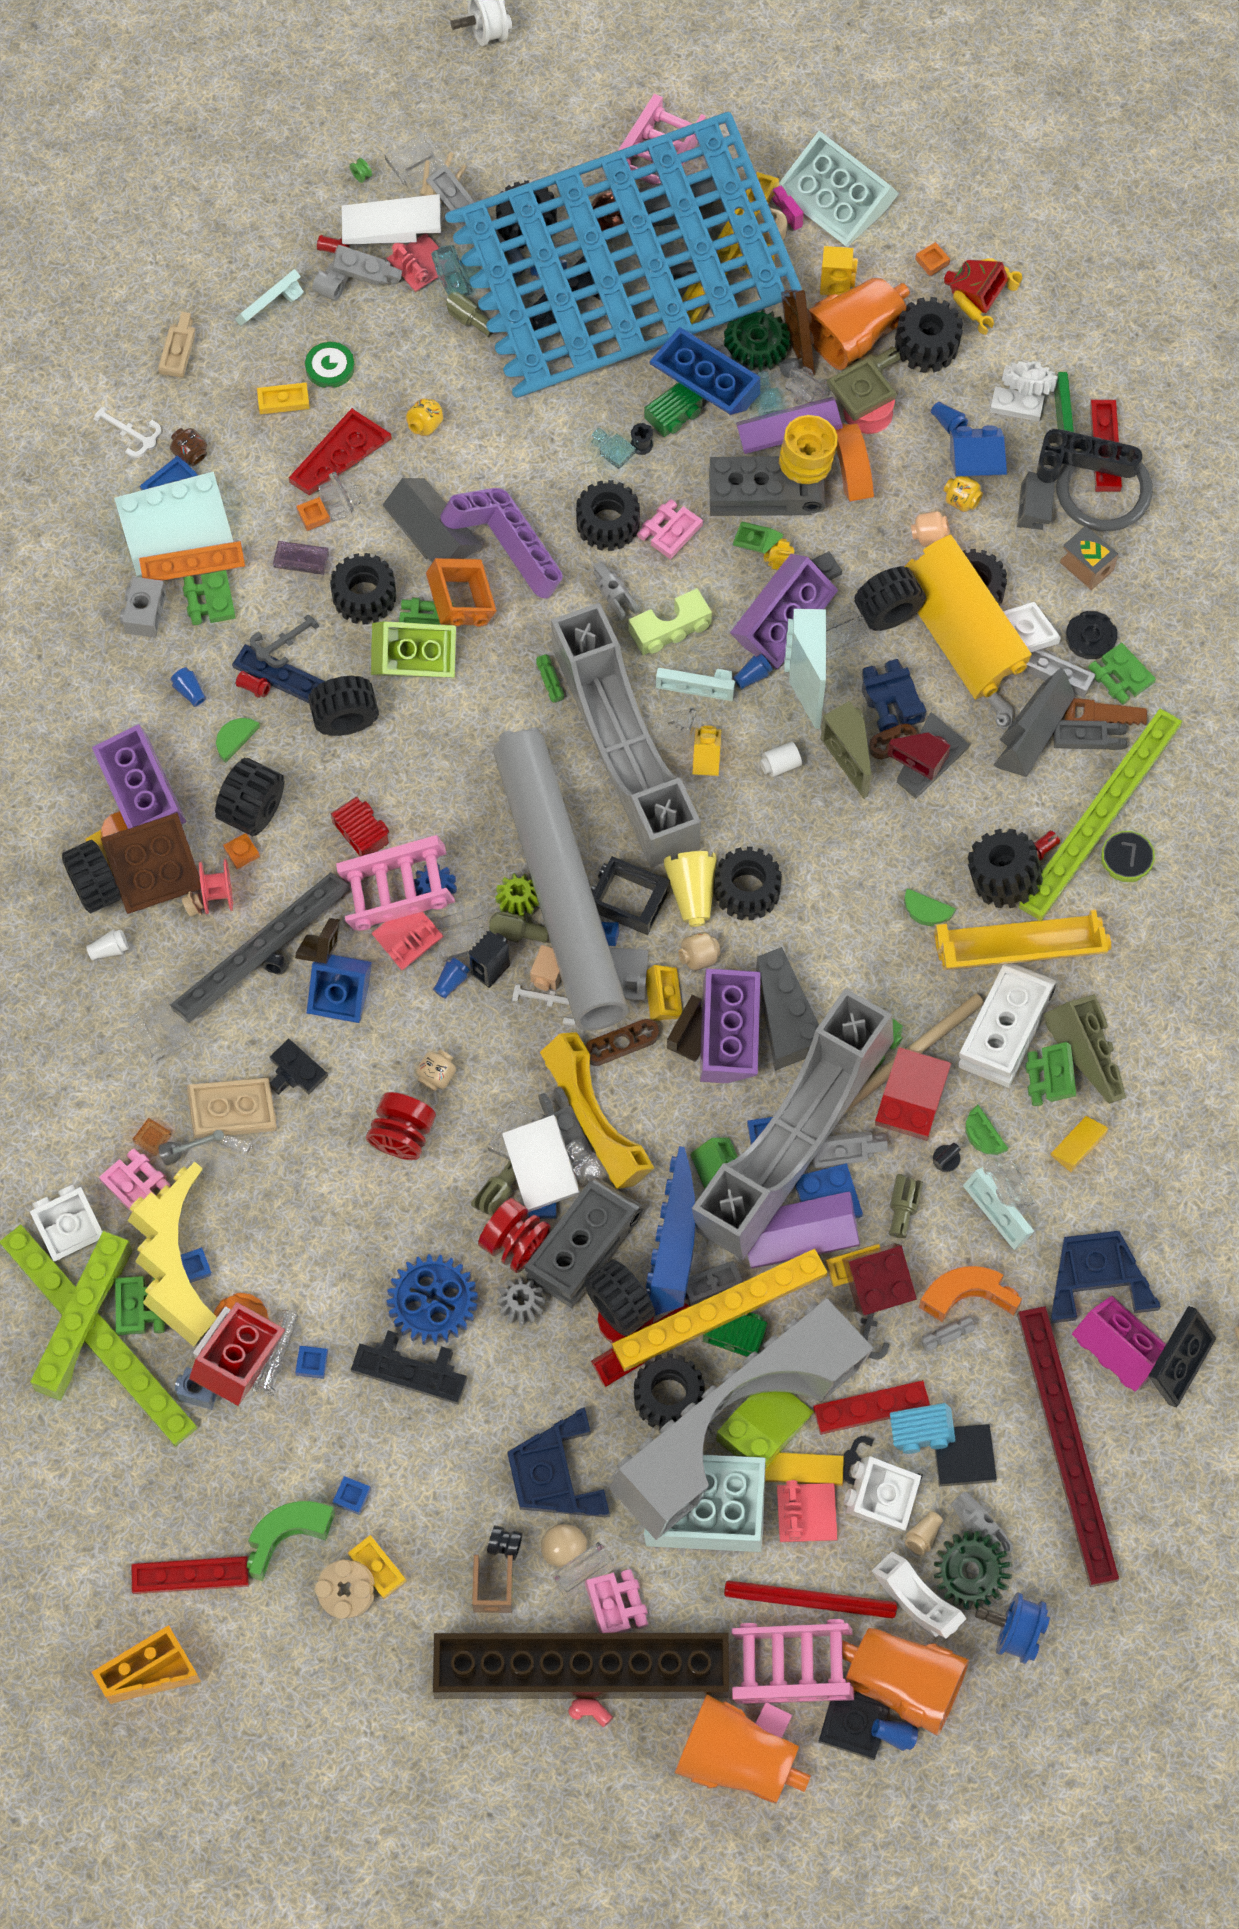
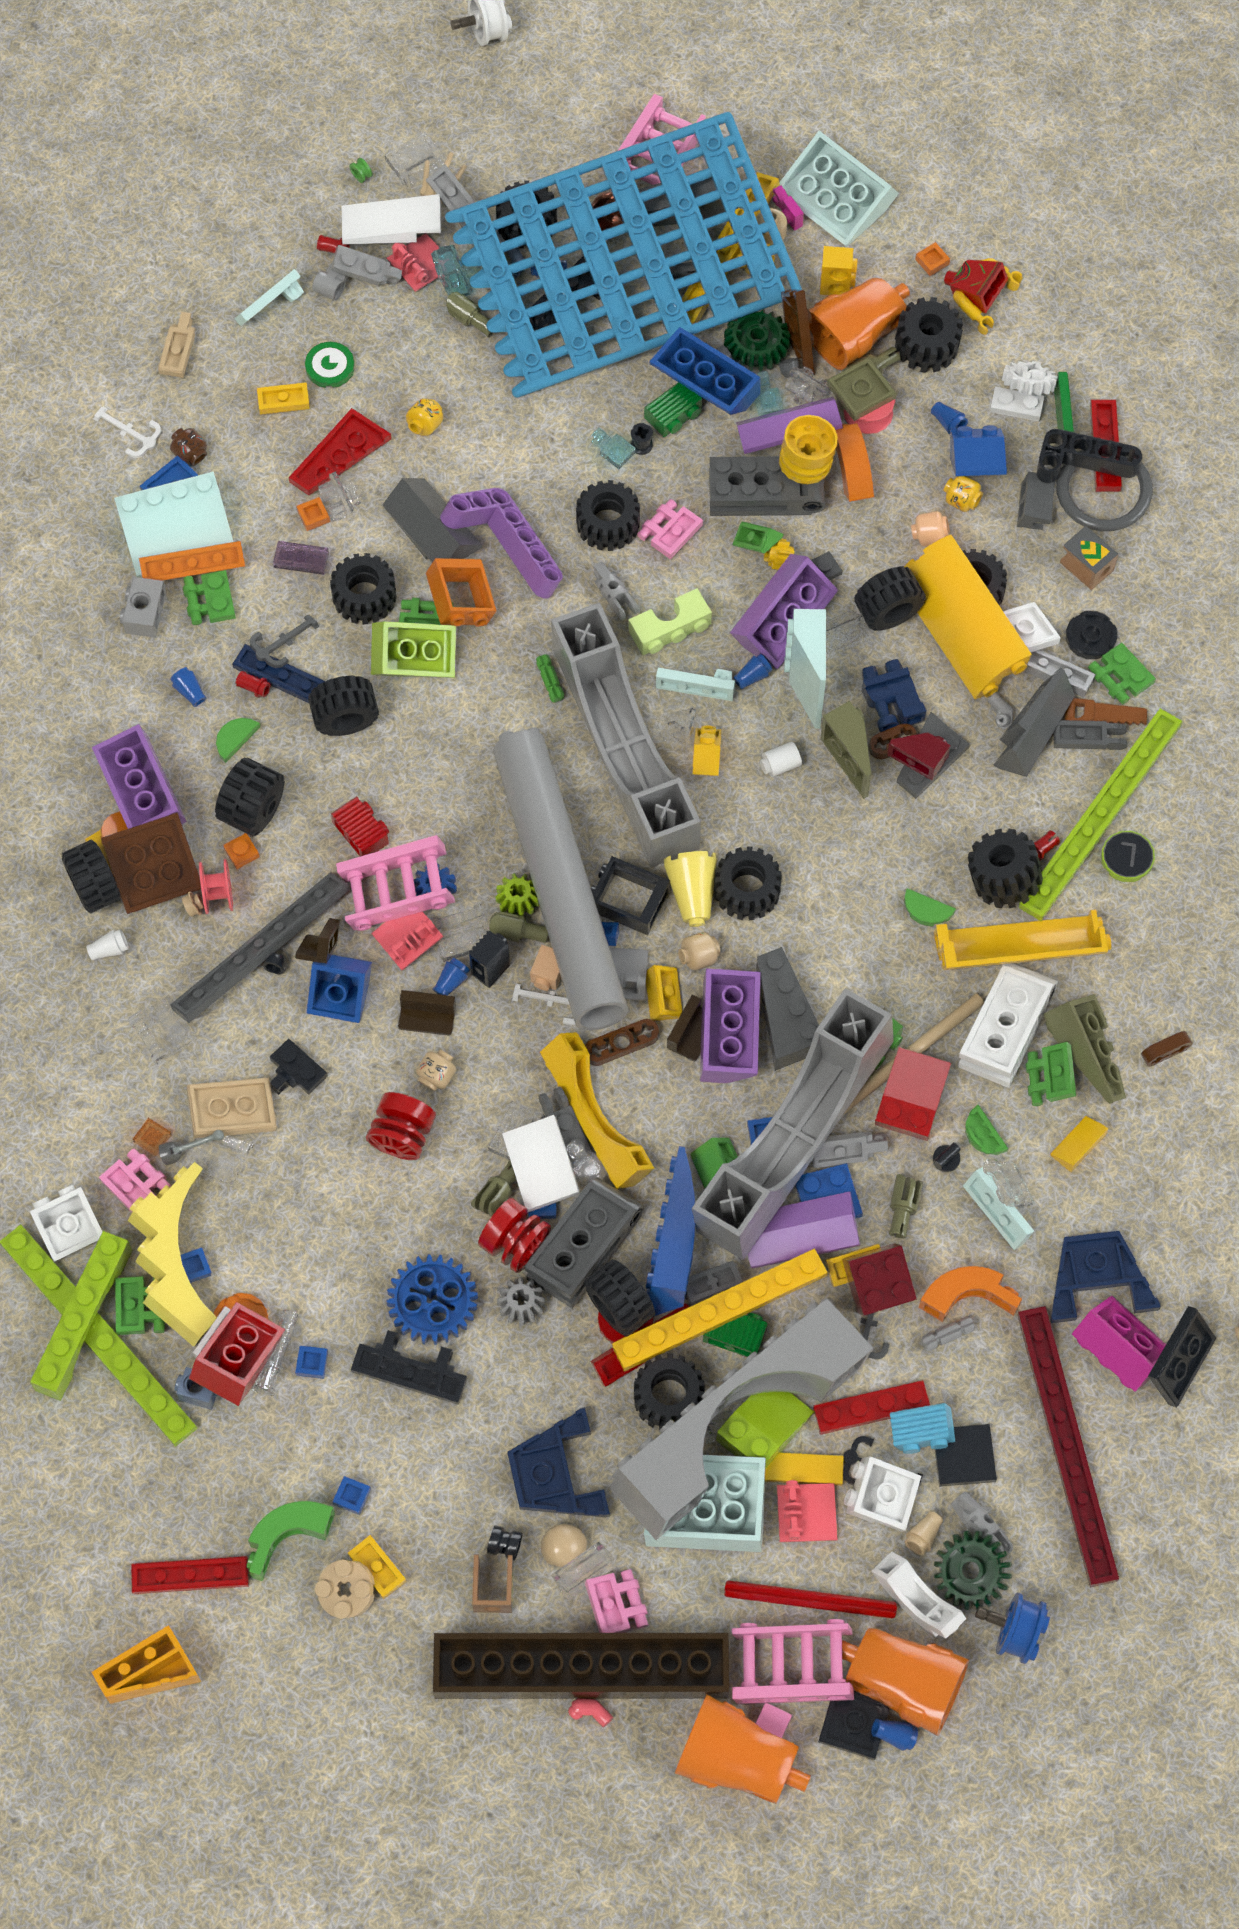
none -> dark brown panel [398,990,456,1036]
none -> reddish brown beam [1141,1031,1193,1067]

